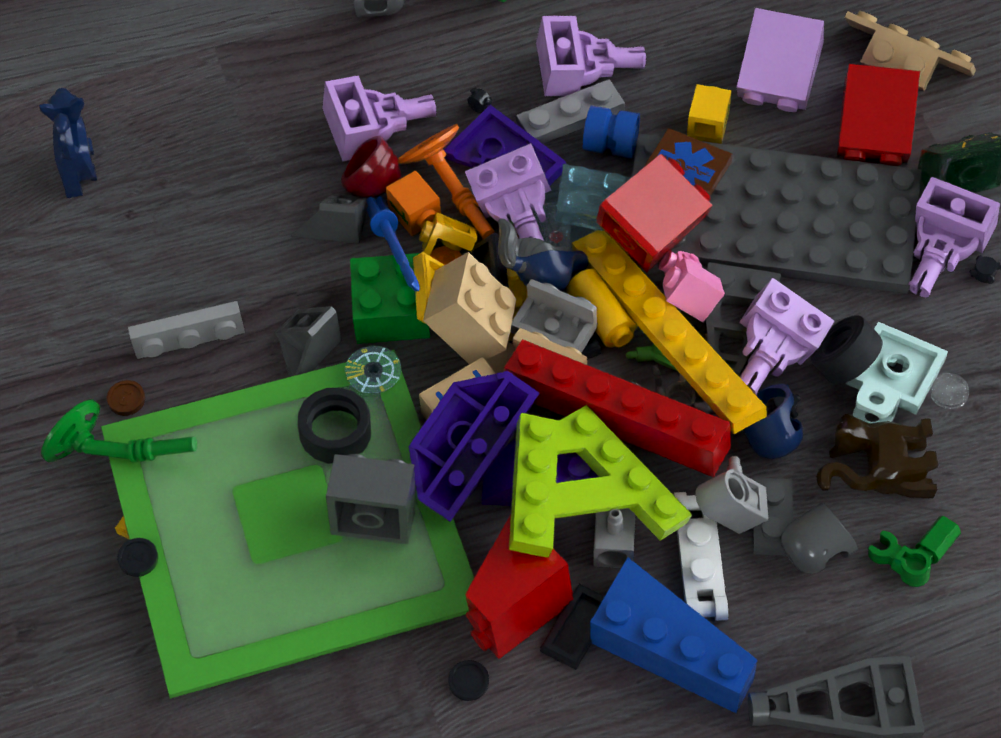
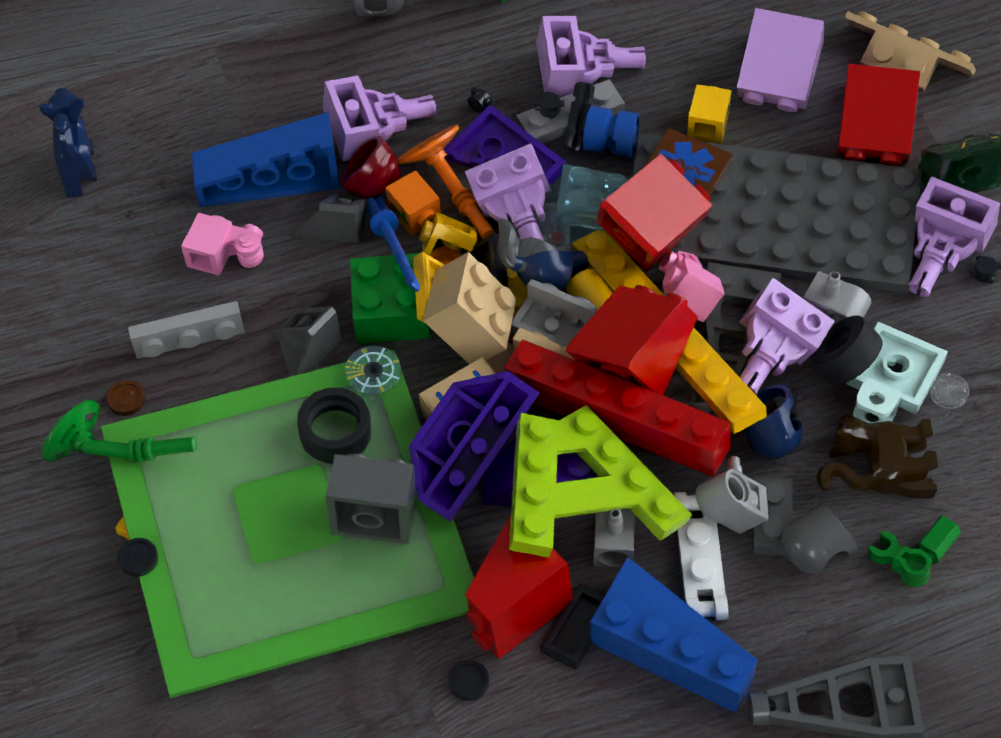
none -> bright pink brick [181,213,264,276]
none -> blue wedge [192,112,340,207]
none -> black piece [534,92,565,119]
none -> black axle [564,82,595,151]
none -> red slope [565,285,698,395]
none -> light grey piece [803,271,871,327]

